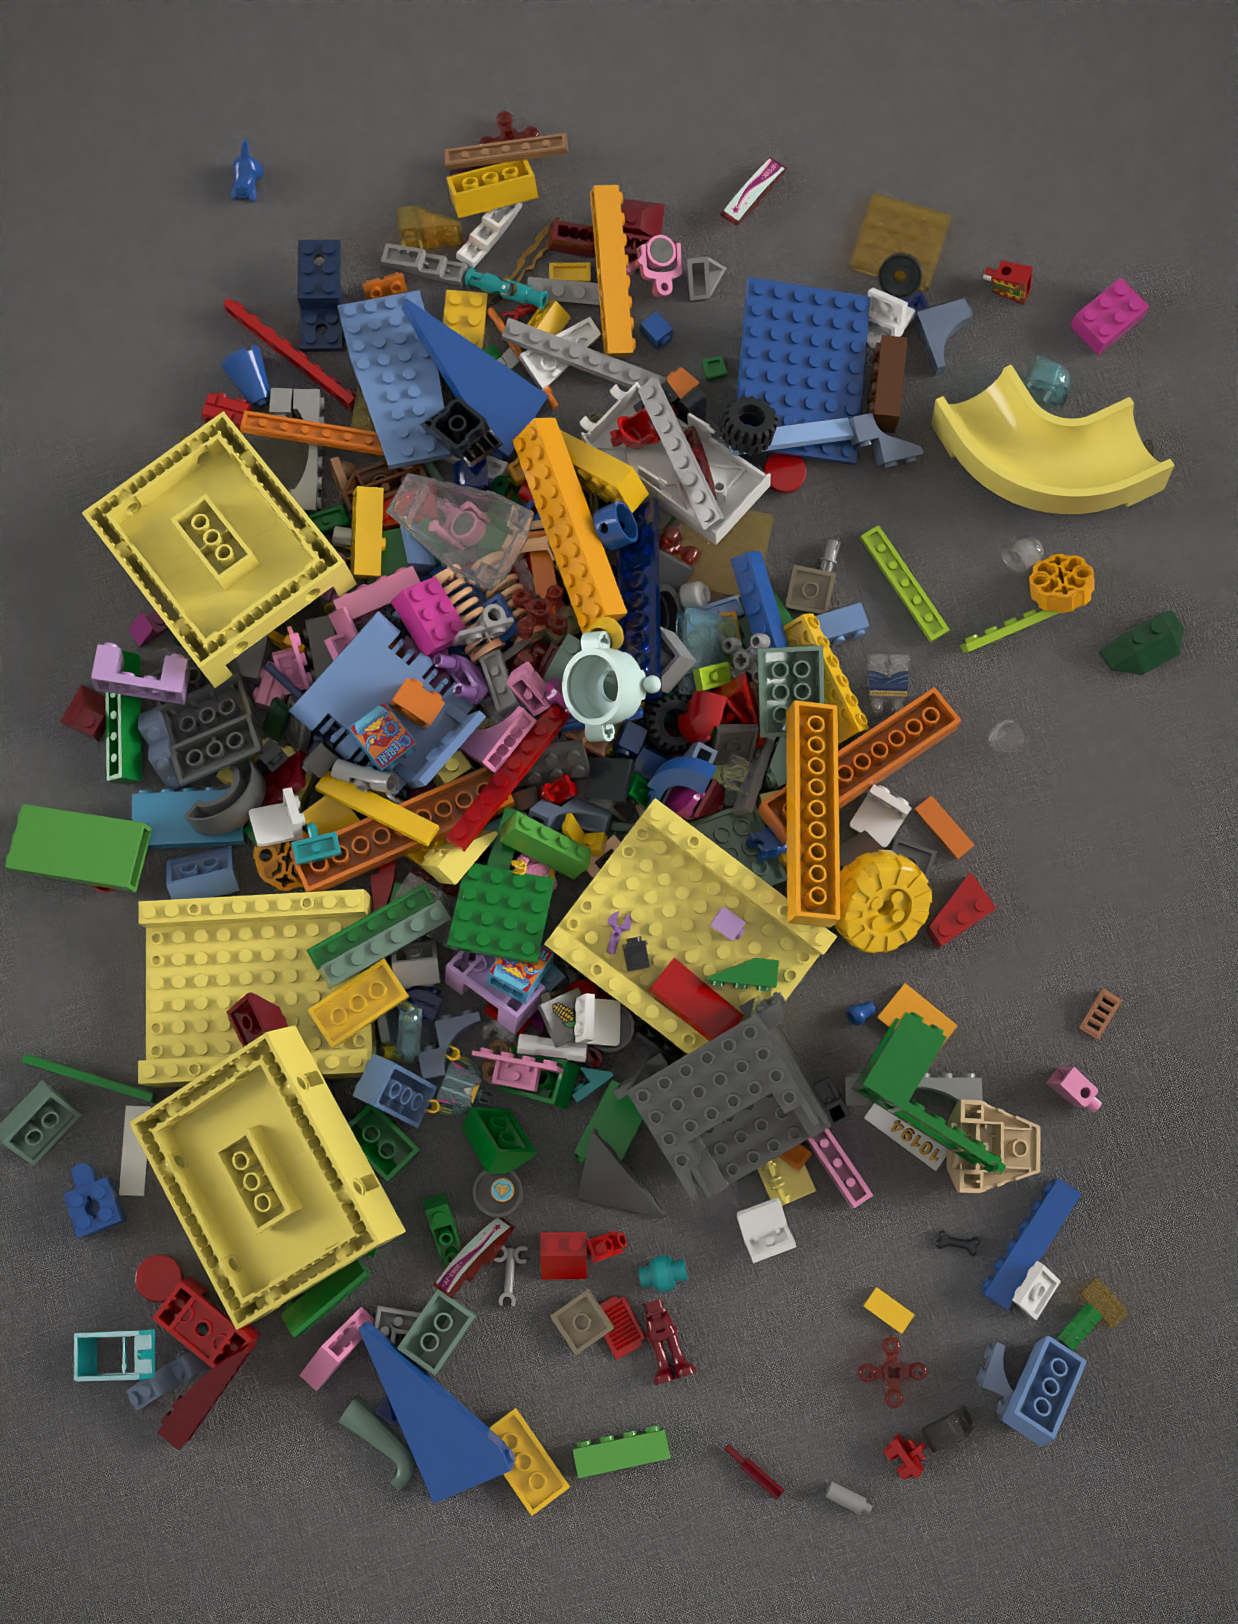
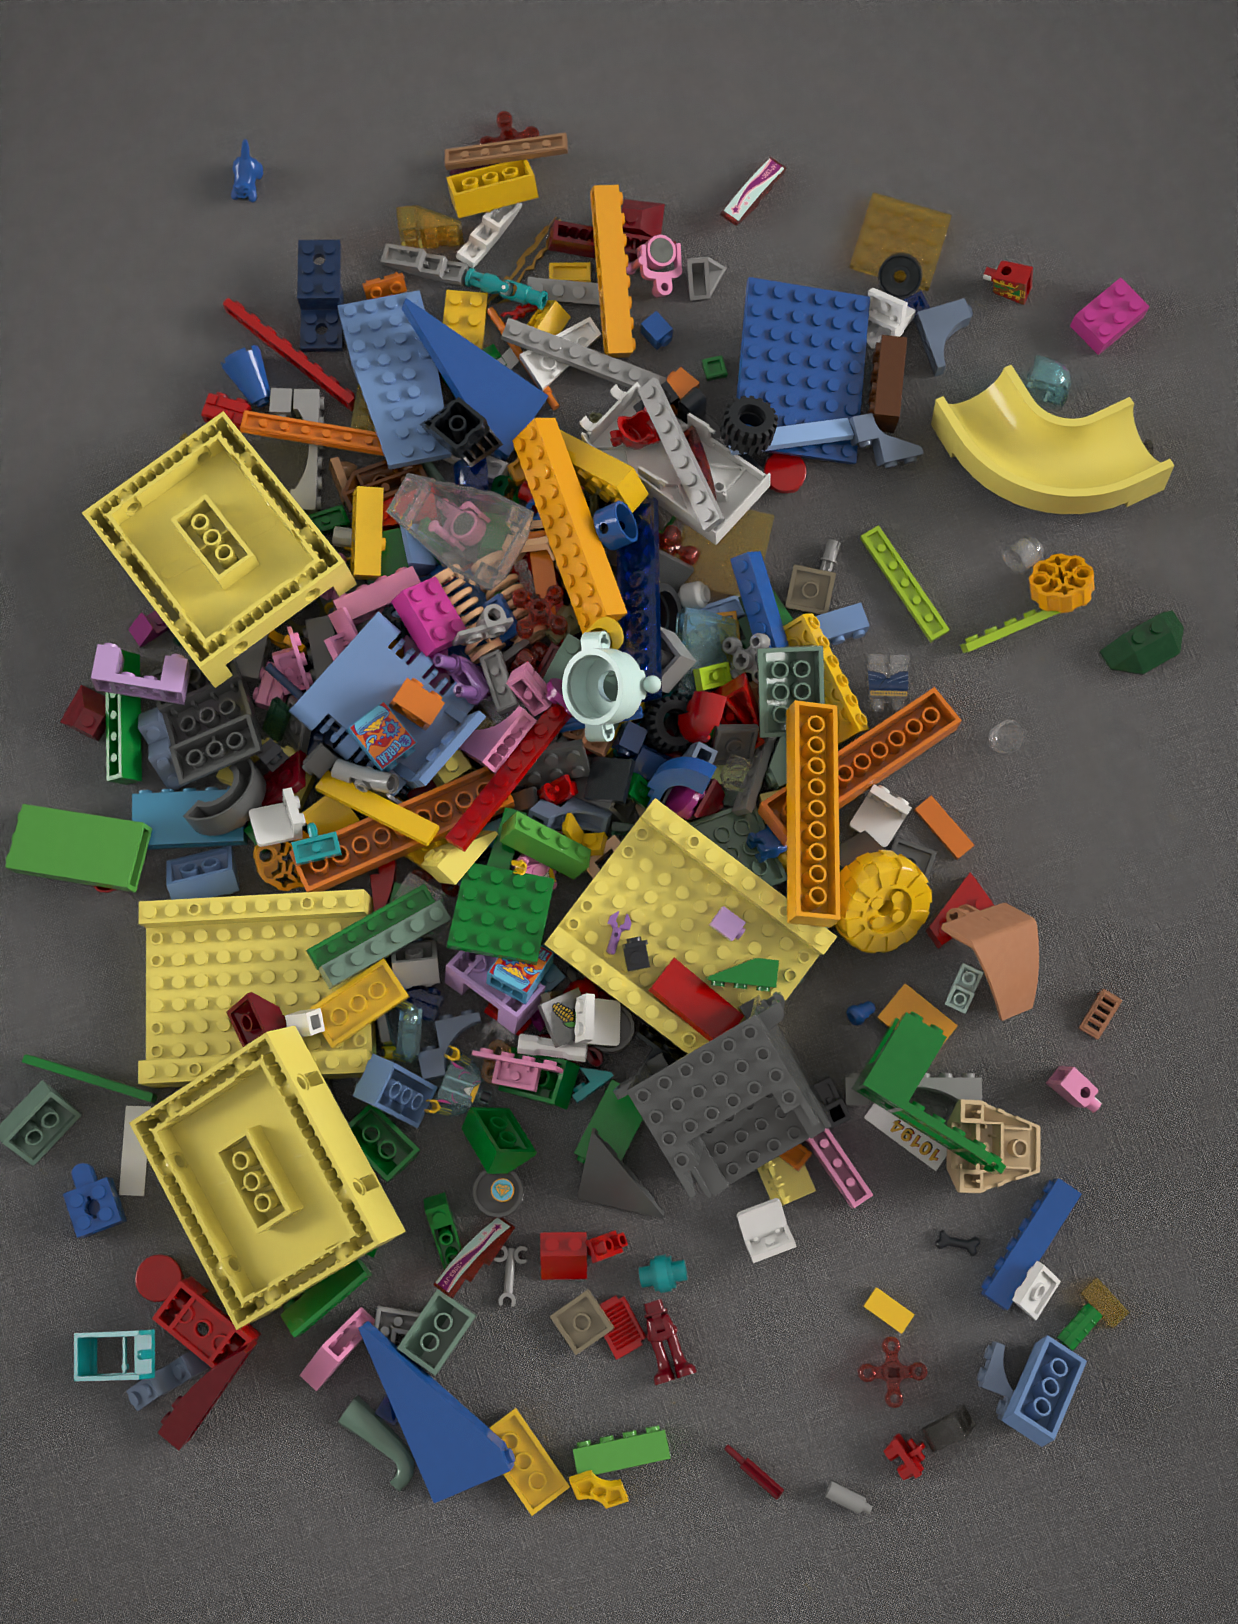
none -> white brick [285,1008,325,1037]
none -> yellow tile [569,1470,629,1509]
none -> nougat panel [941,903,1039,1021]
none -> light aqua slope [945,963,984,1014]

